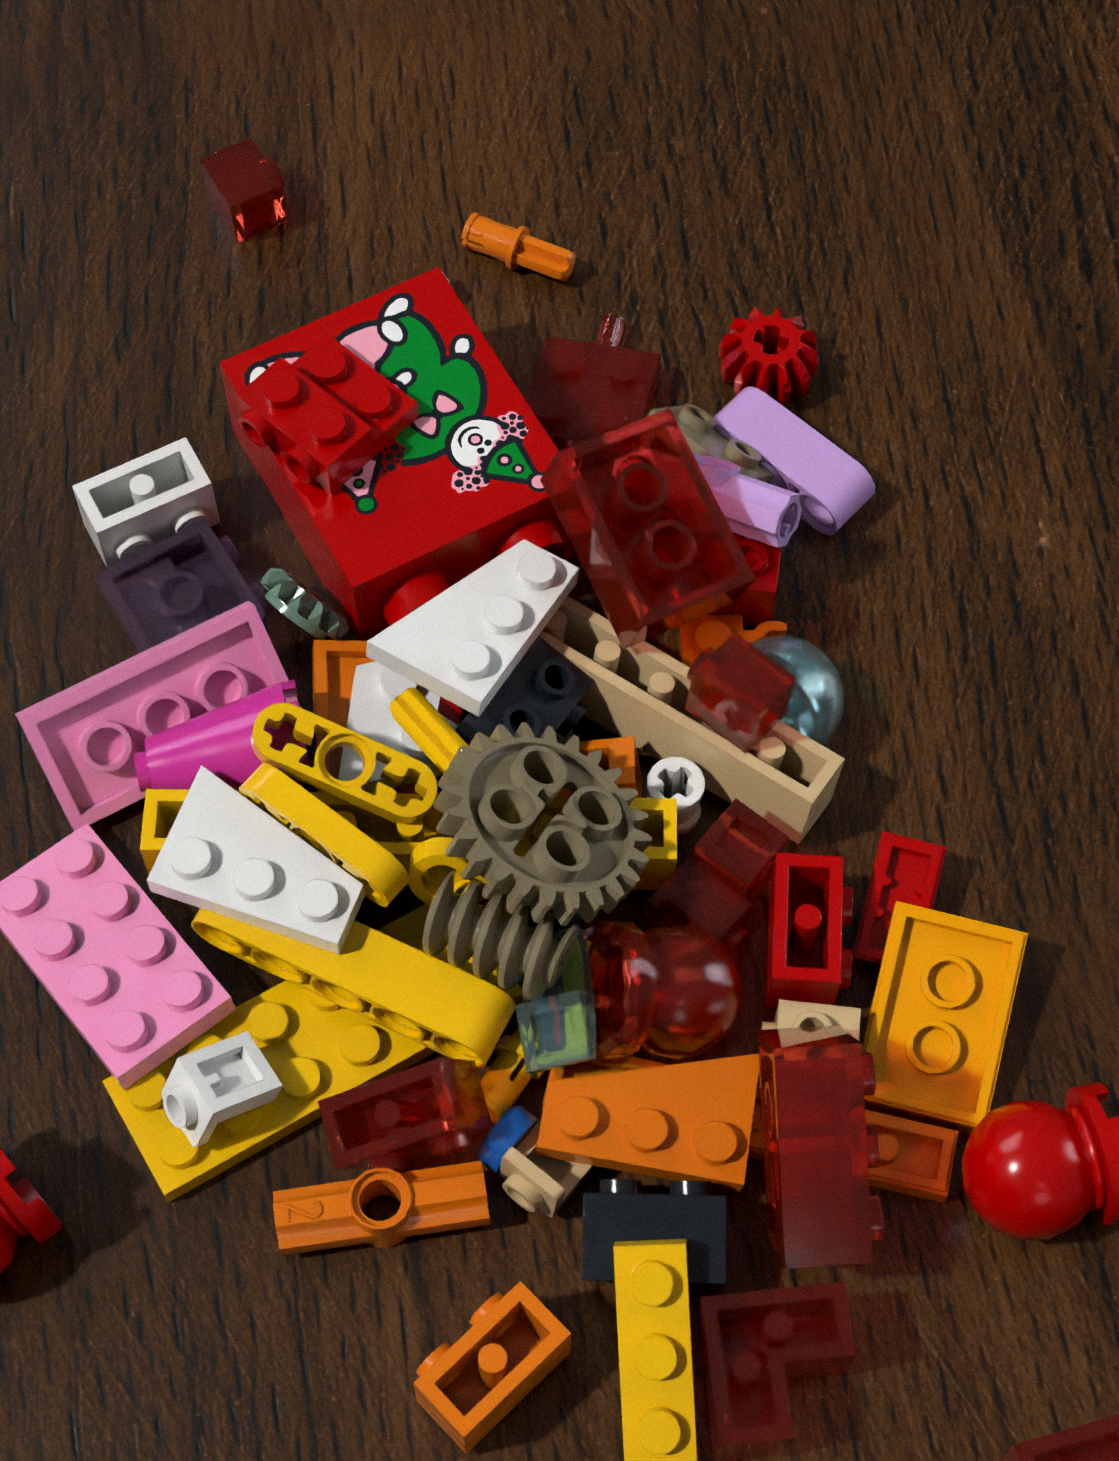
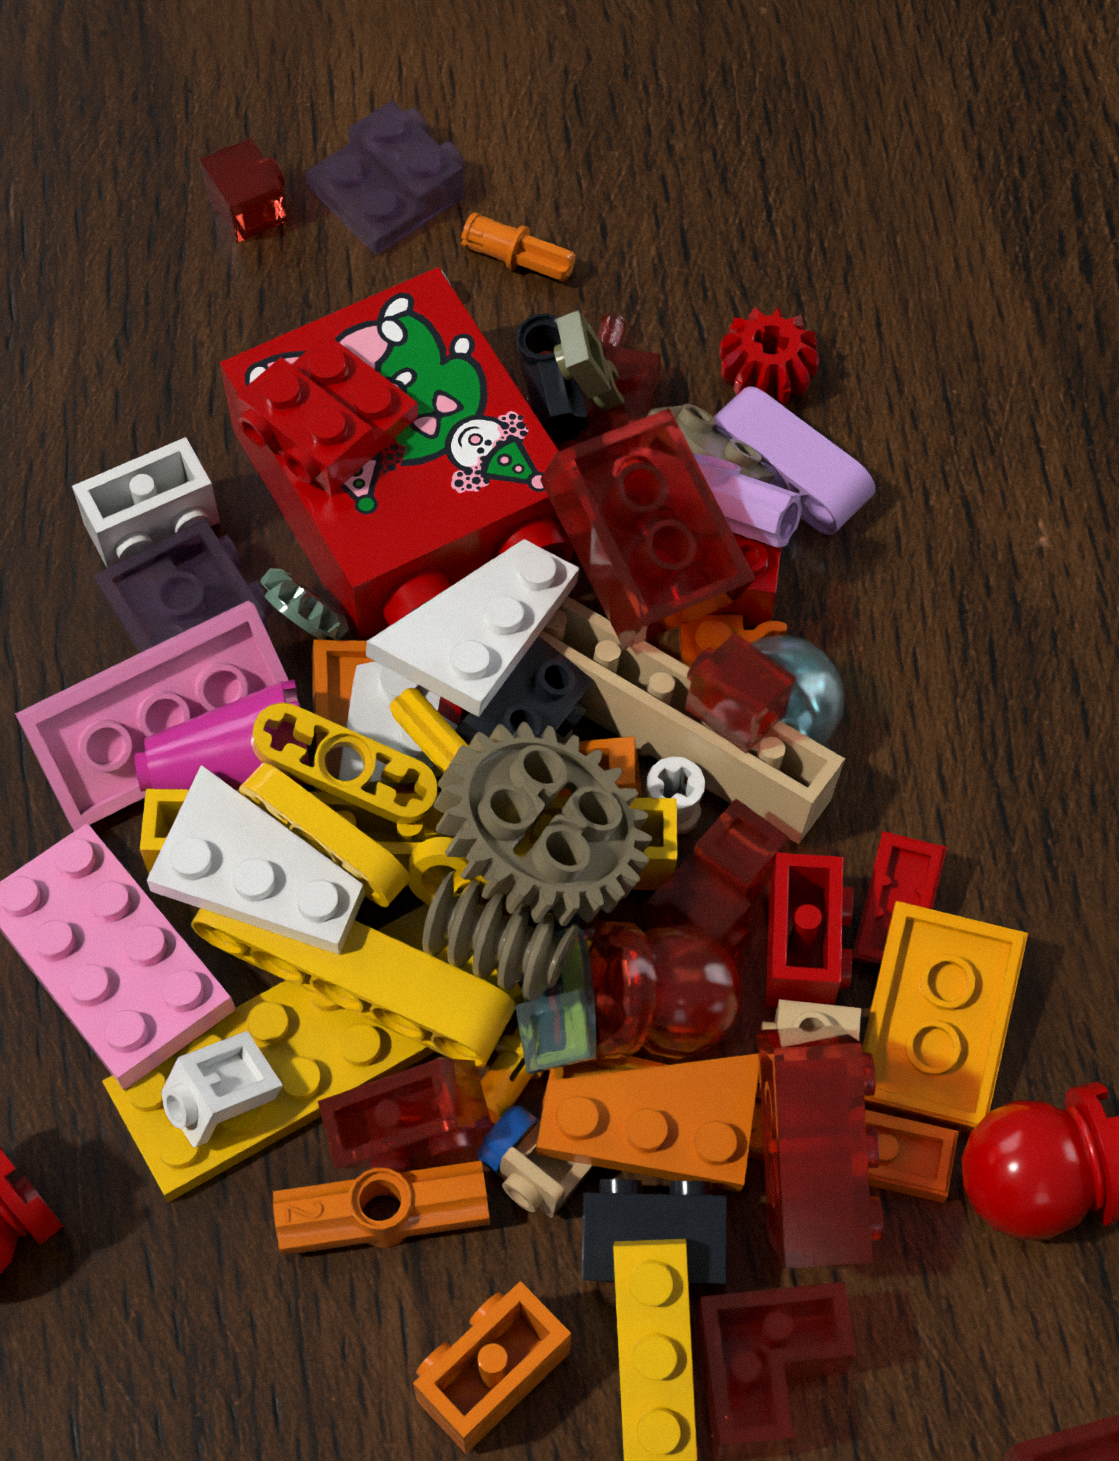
none -> clear purple plate [305,100,465,255]
none -> black piece [516,313,589,443]
none -> olive plate [554,310,624,412]

